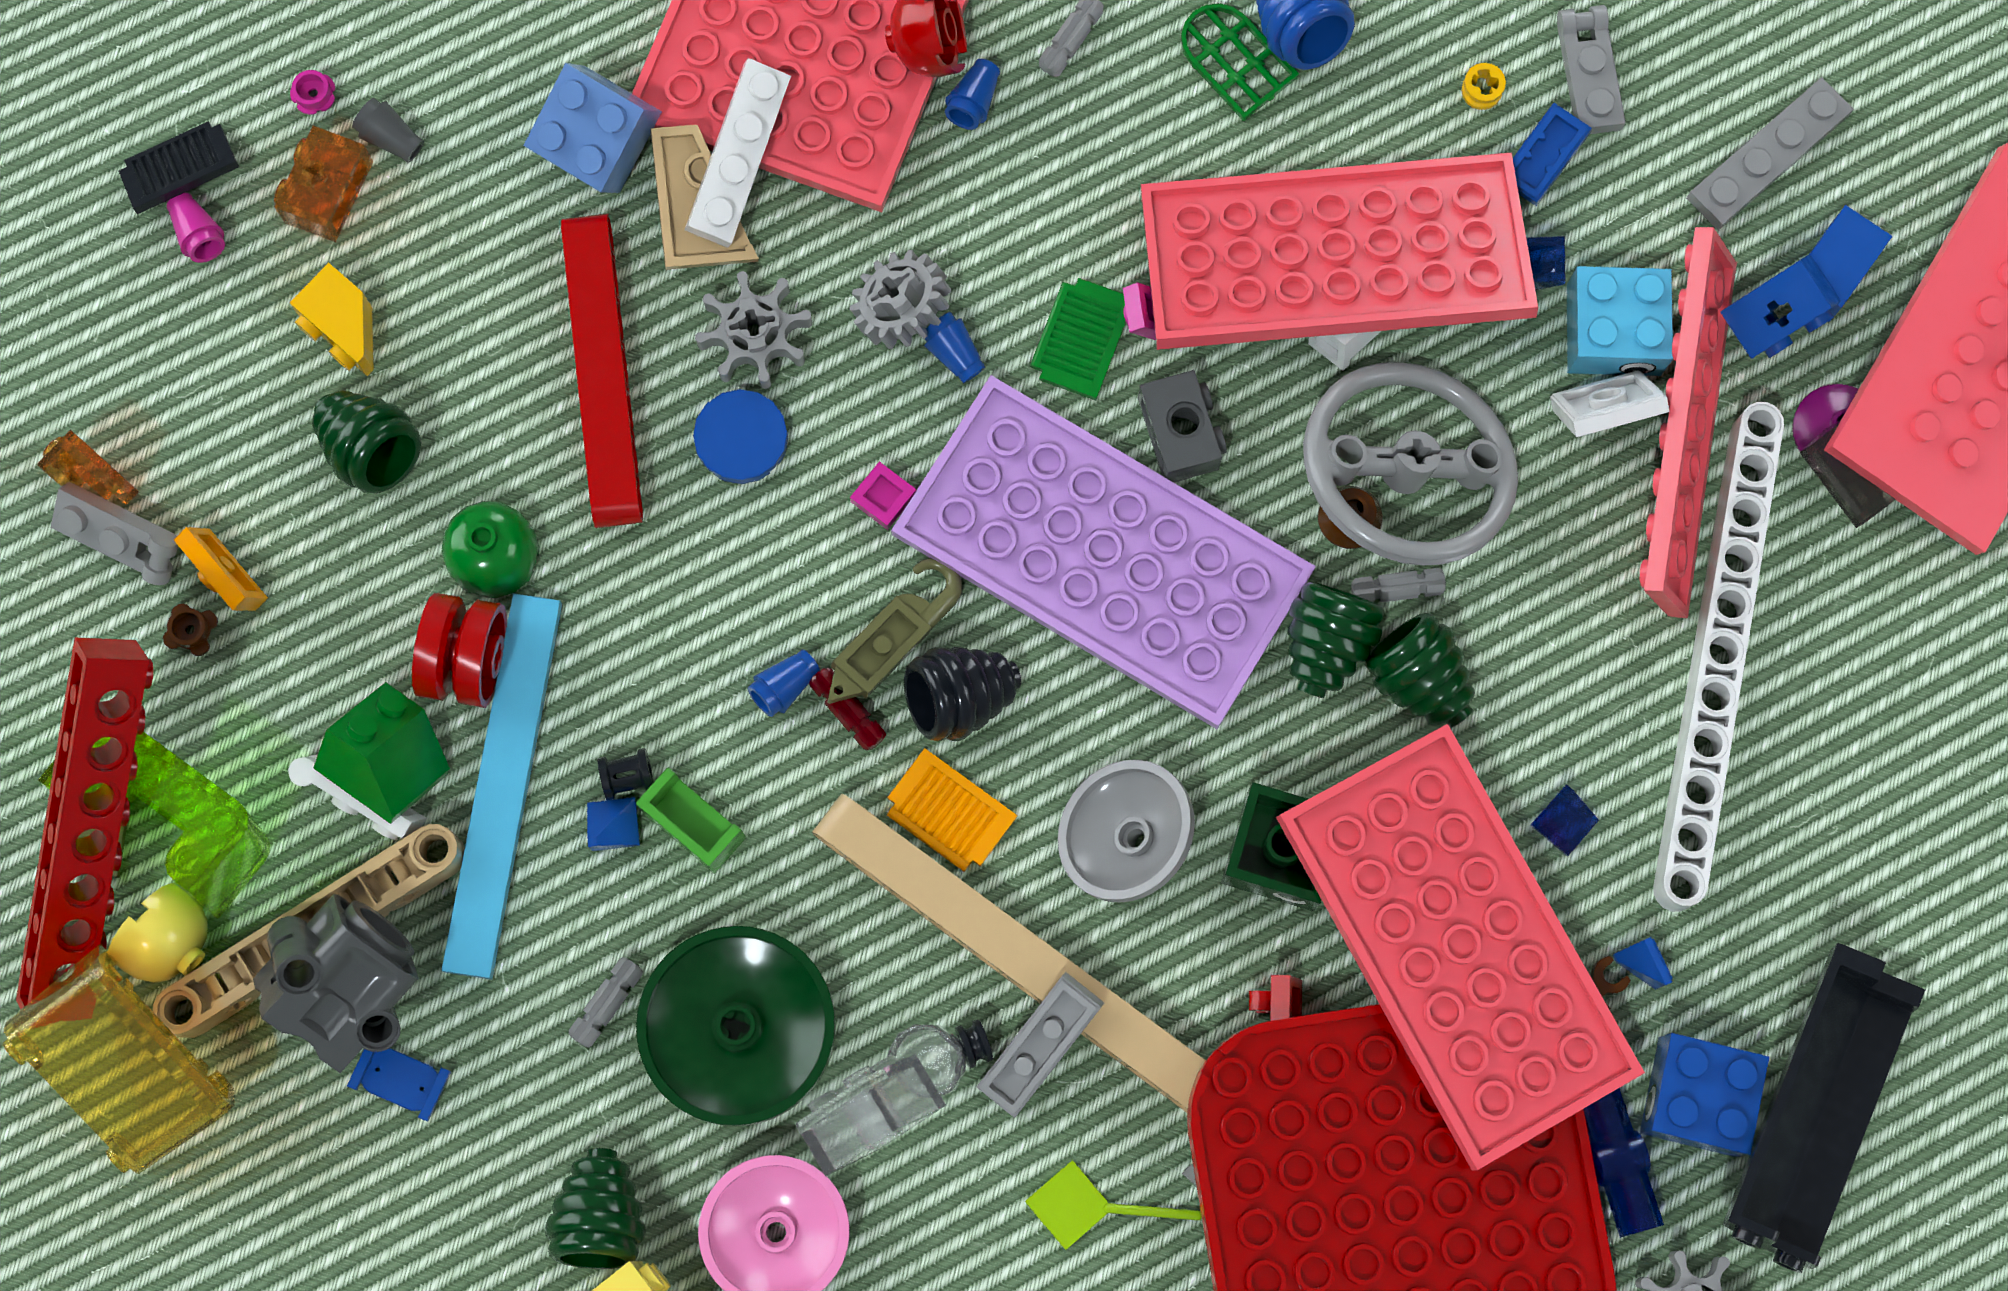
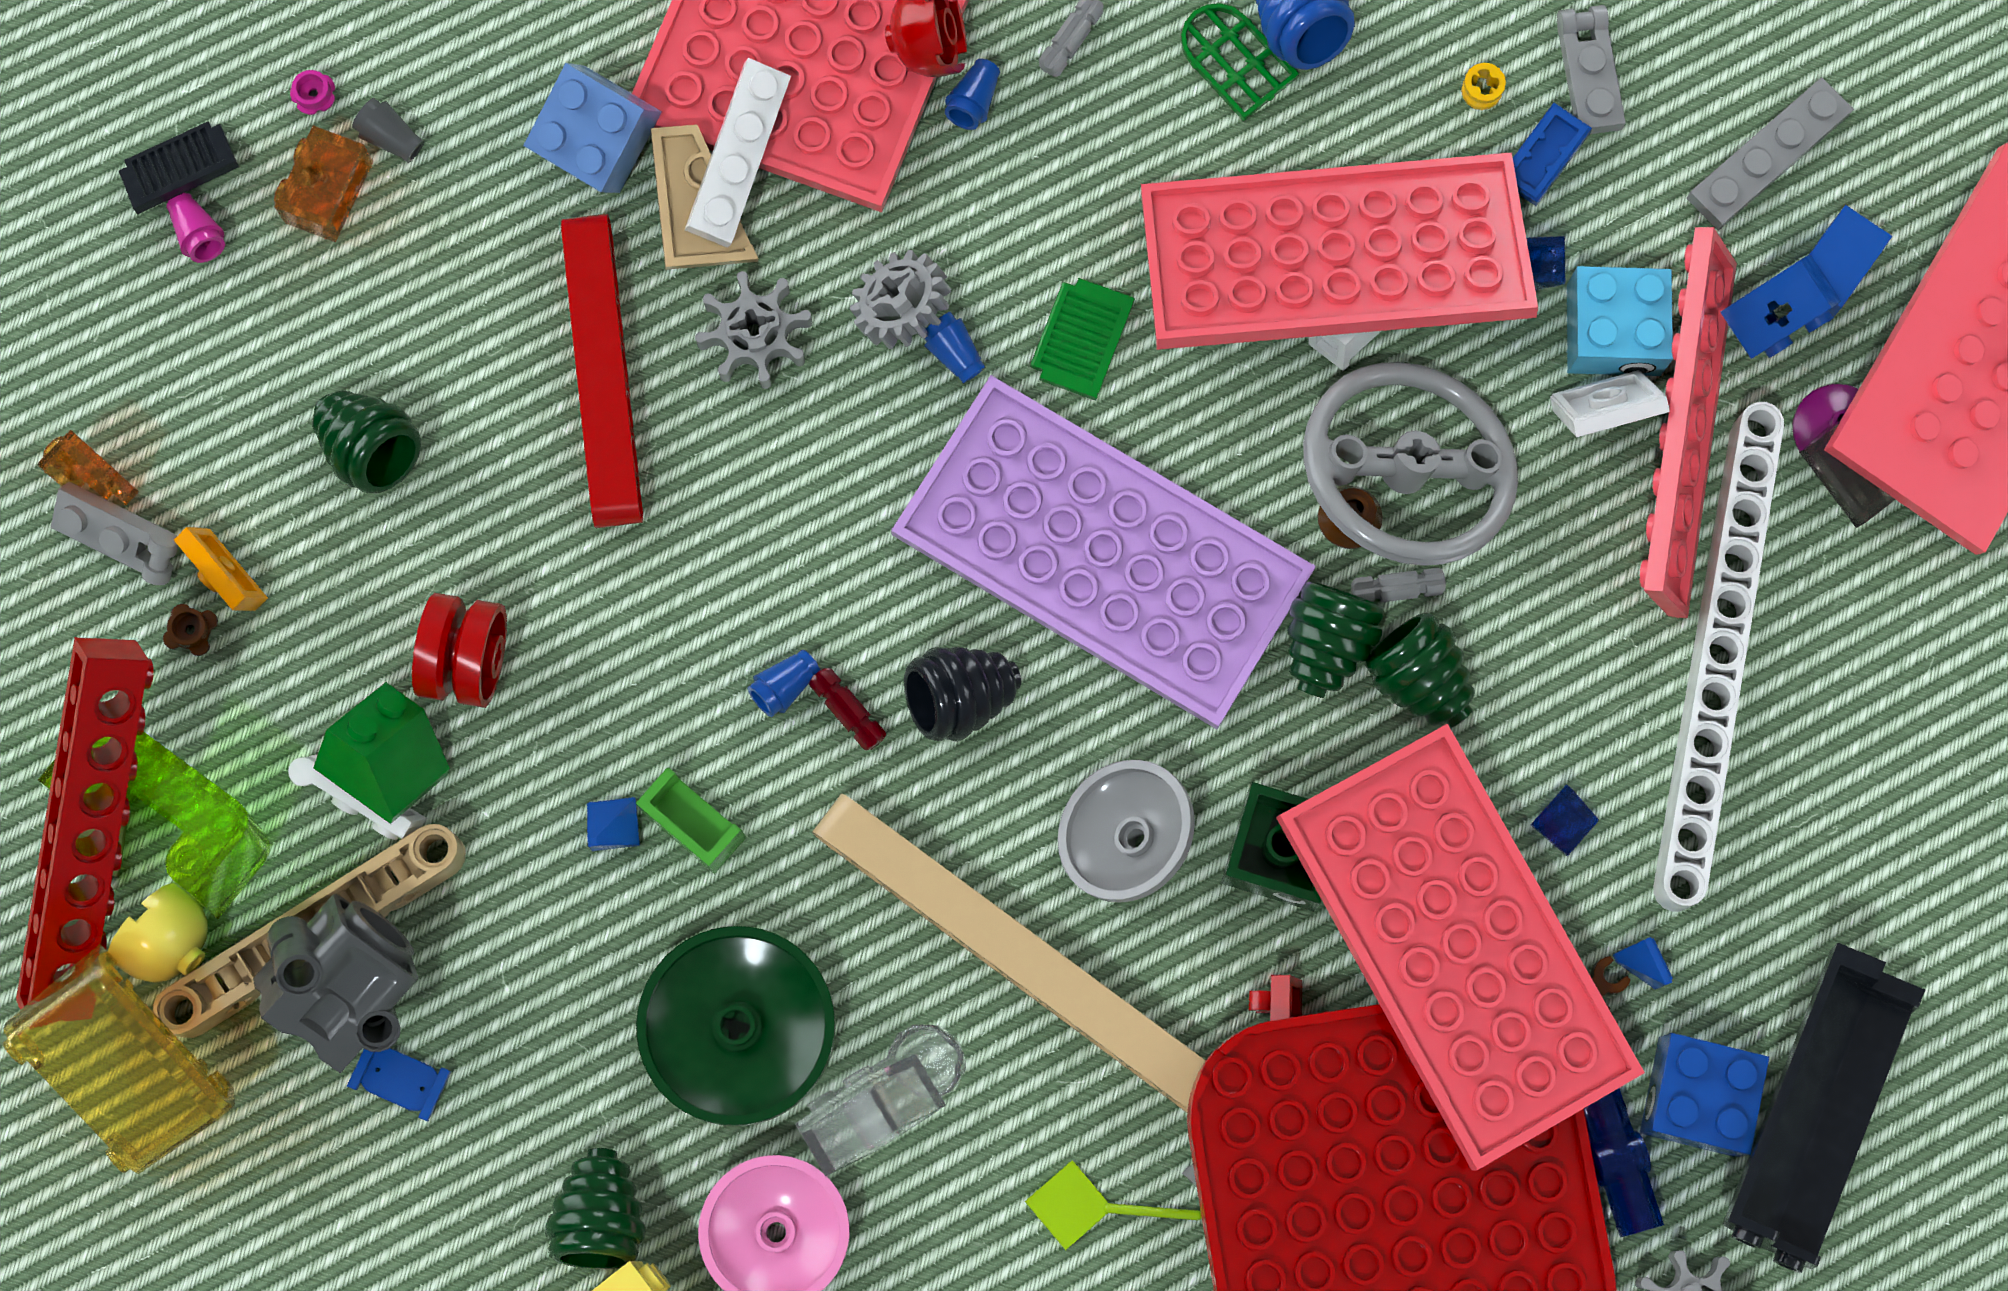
yellow slope [290,262,374,376] -> none
medium azure tile [441,593,562,980] -> none
green cylinder [442,501,540,598] -> none
light grey axle [568,957,643,1048] -> none
black bush [597,748,654,801] -> none
blue tile [693,389,788,484] -> none
olive plate [827,558,963,704] -> none
dark pink plate [850,461,917,530] -> none
light orange window [887,748,1018,872] -> none
black bush [955,1019,993,1069] -> none
light grey tile [977,972,1104,1118] -> none
dark pink plate [1123,283,1156,340] -> none
dark grey brick [1138,370,1227,483] -> none

